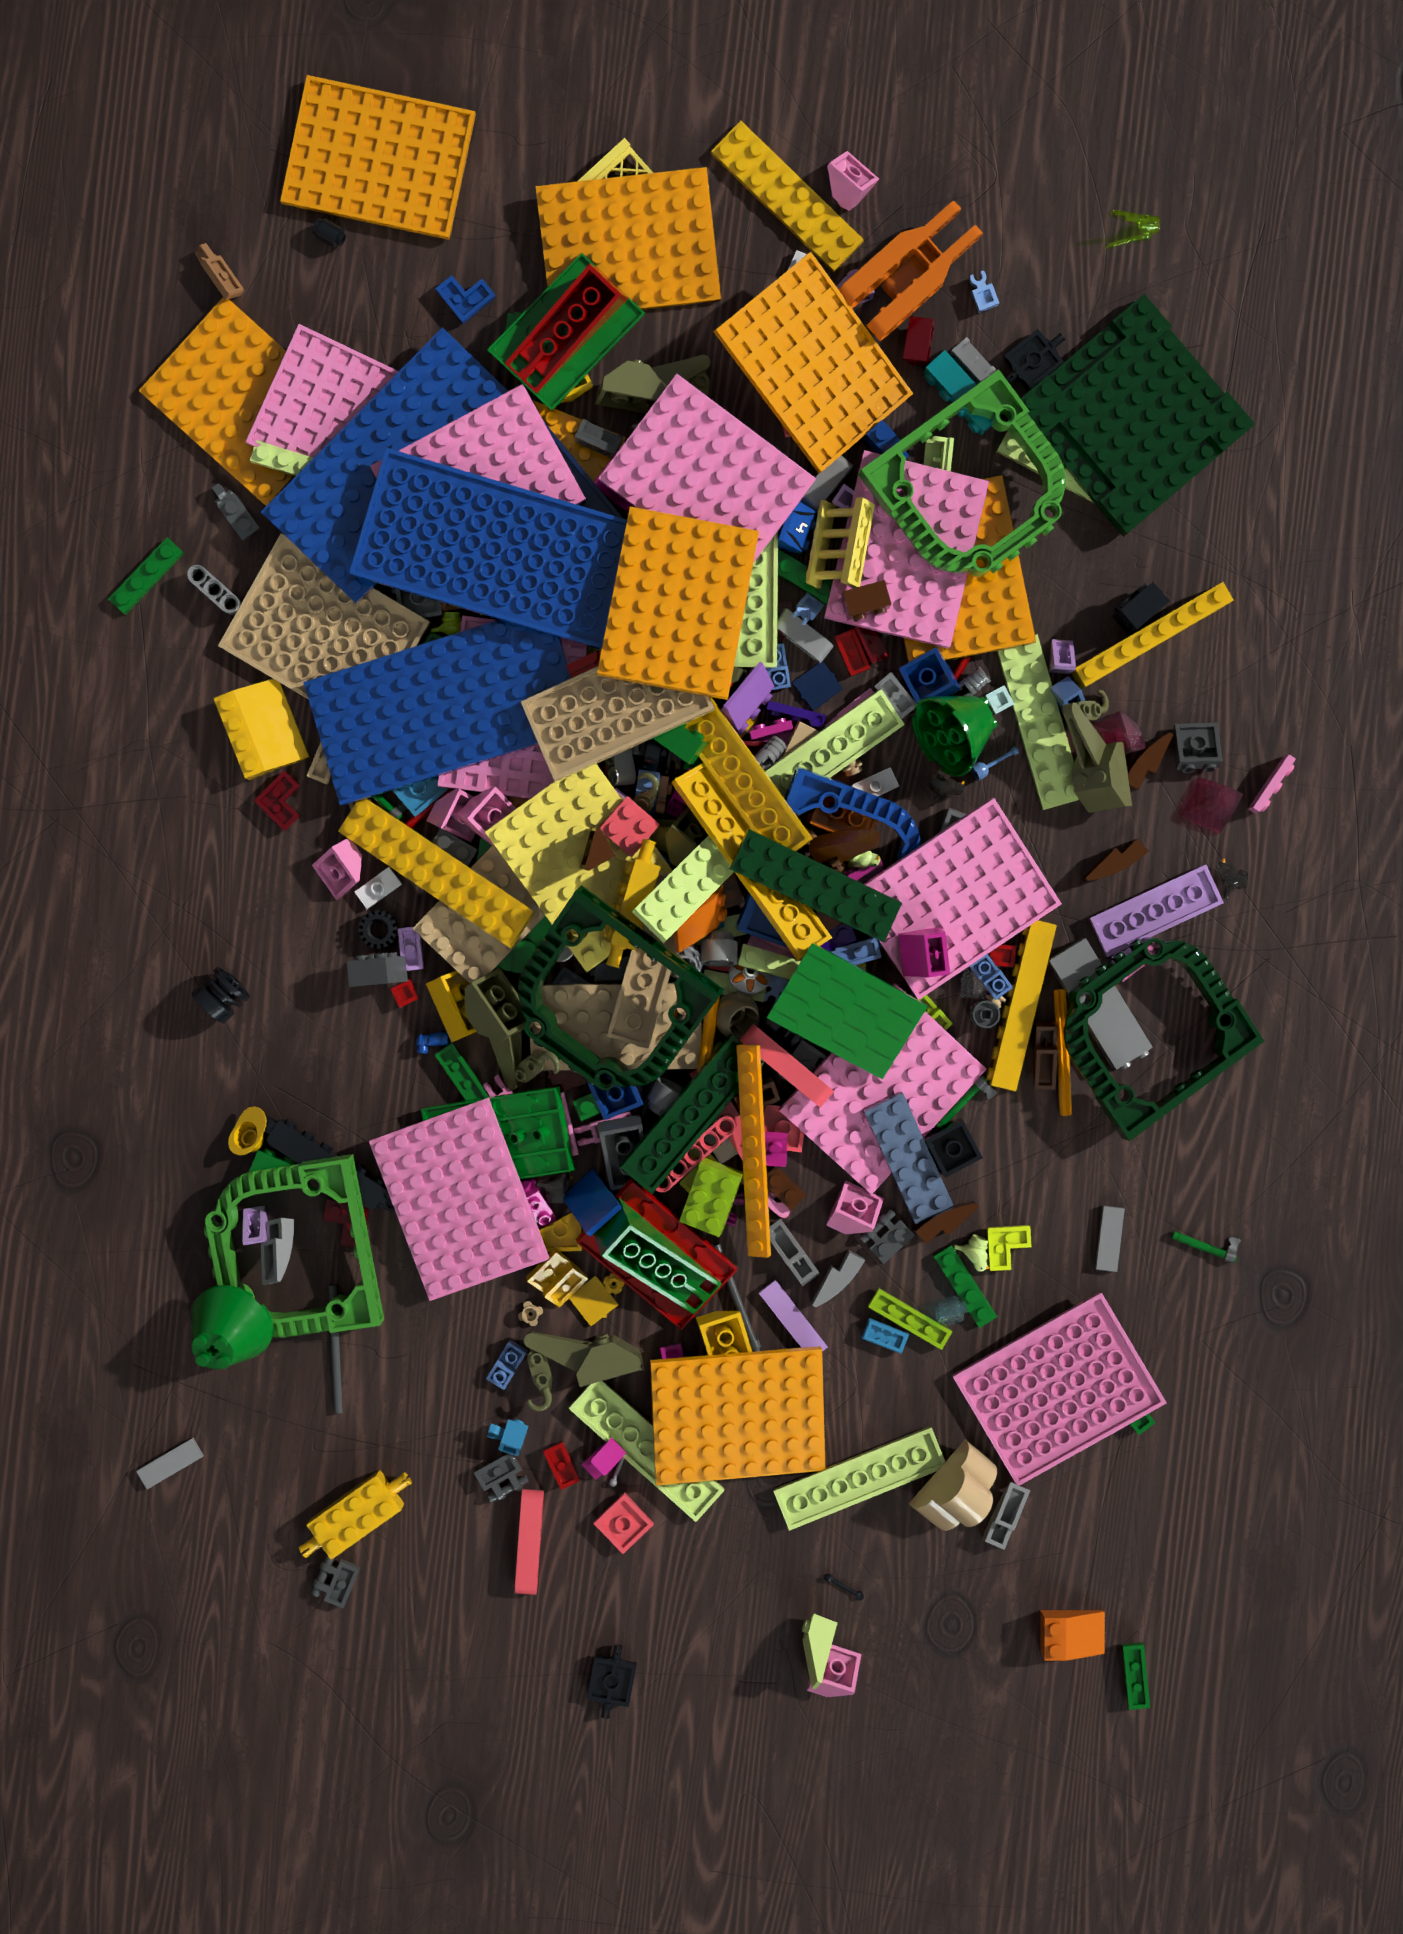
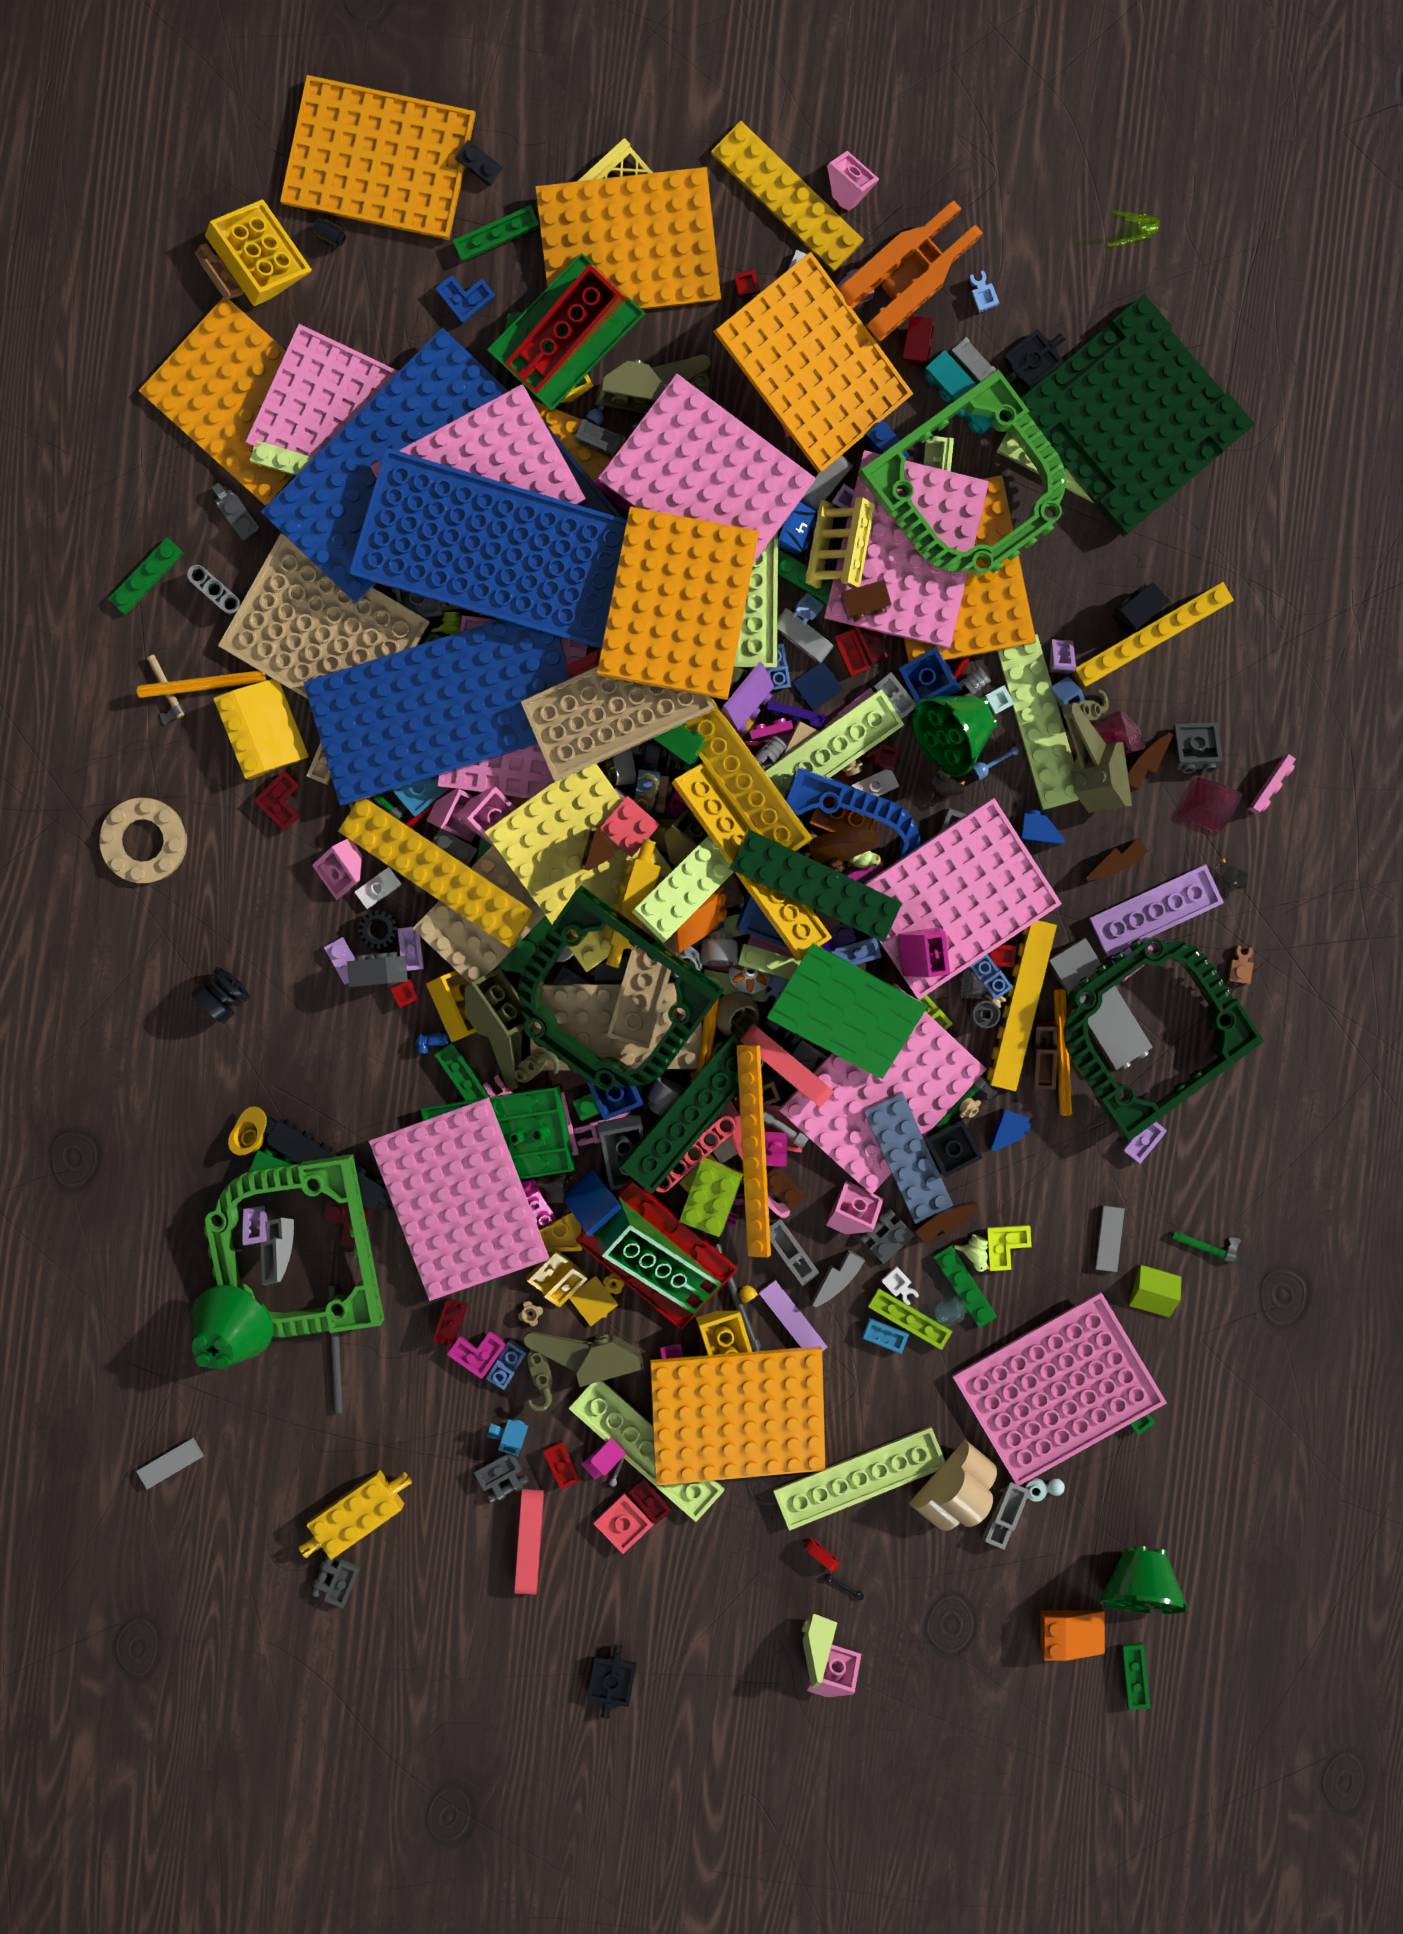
none -> tan plate [100,798,187,883]
none -> light orange axle [136,671,266,698]
none -> tan piece [147,655,185,725]
none -> yellow slope [205,199,312,306]
none -> lavender plate [324,937,355,985]
none -> dark red hinge [432,1297,468,1347]
none -> dark pink plate [447,1331,507,1379]
none -> green plate [453,205,540,262]
none -> black plate [455,140,503,187]
none -> medium blue hinge [585,406,605,427]
none -> dark red plate [628,1477,672,1525]
none -> red plate [734,270,760,298]
none -> yellow hinge [739,1285,758,1304]
none -> light grey bar [764,1110,809,1149]
none -> red beam [803,1537,841,1572]
none -> dark red plate [860,744,900,771]
none -> white plate [881,1266,919,1305]
none -> tan plate [959,1098,981,1118]
none -> blue slope [988,1108,1031,1151]
none -> blue slope [1019,810,1065,845]
none -> light aqua plate [1025,1478,1065,1502]
none -> green cone [1100,1546,1188,1614]
none -> lavender plate [1122,1122,1167,1164]
none -> lime slope [1128,1265,1182,1318]
none -> nougat plate [1227,946,1254,984]

